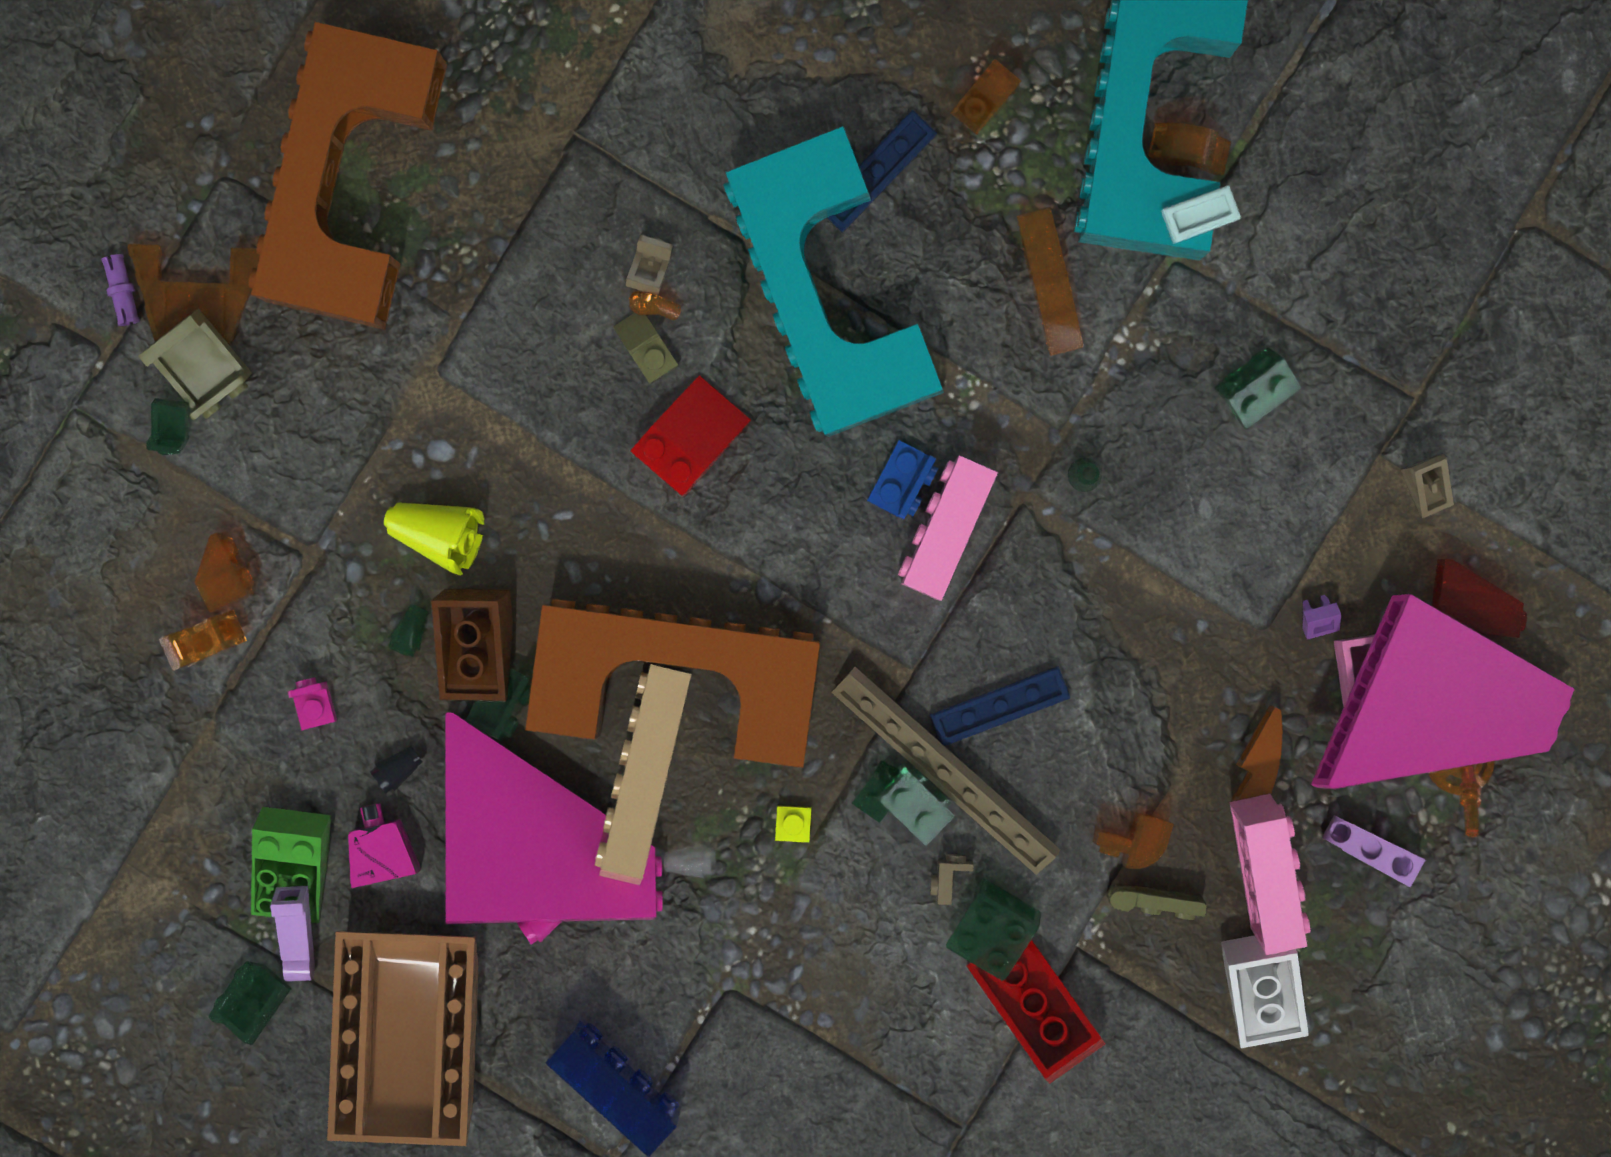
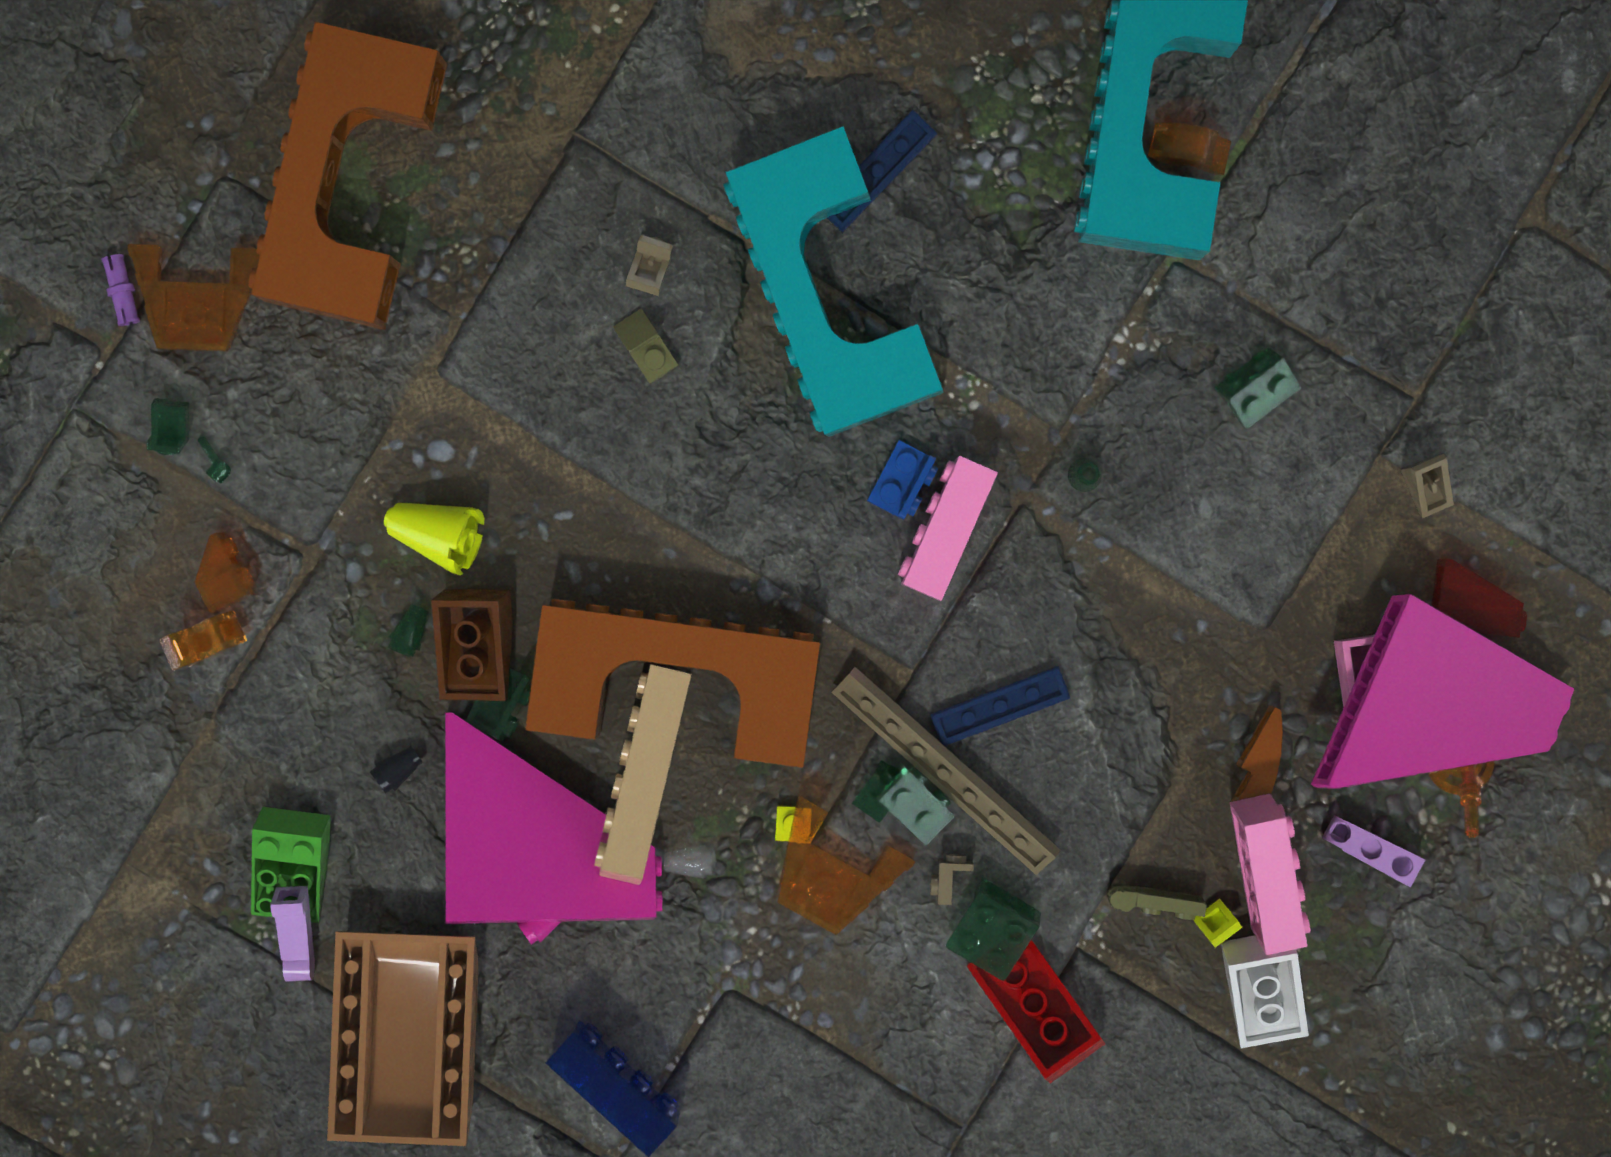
olive panel [138,308,252,421] -> none
clear green bracket [208,961,292,1045] -> none
dark pink bracket [288,677,337,730] -> none
dark pink torso [348,803,421,888] -> none
clear orange arm [629,291,681,321] -> none
red slope [630,375,751,498] -> none
clear orange slope [950,59,1021,135] -> none
clear orange slope [1016,207,1084,356] -> none
clear orange brick [1092,811,1174,869] -> none
light aqua tile [1161,185,1241,244] -> none
medium lavender tile [1302,595,1341,640] -> none
none -> clear green hand [197,436,231,484]
none -> clear orange wing [776,795,916,935]
none -> neon yellow plate [1193,899,1243,948]

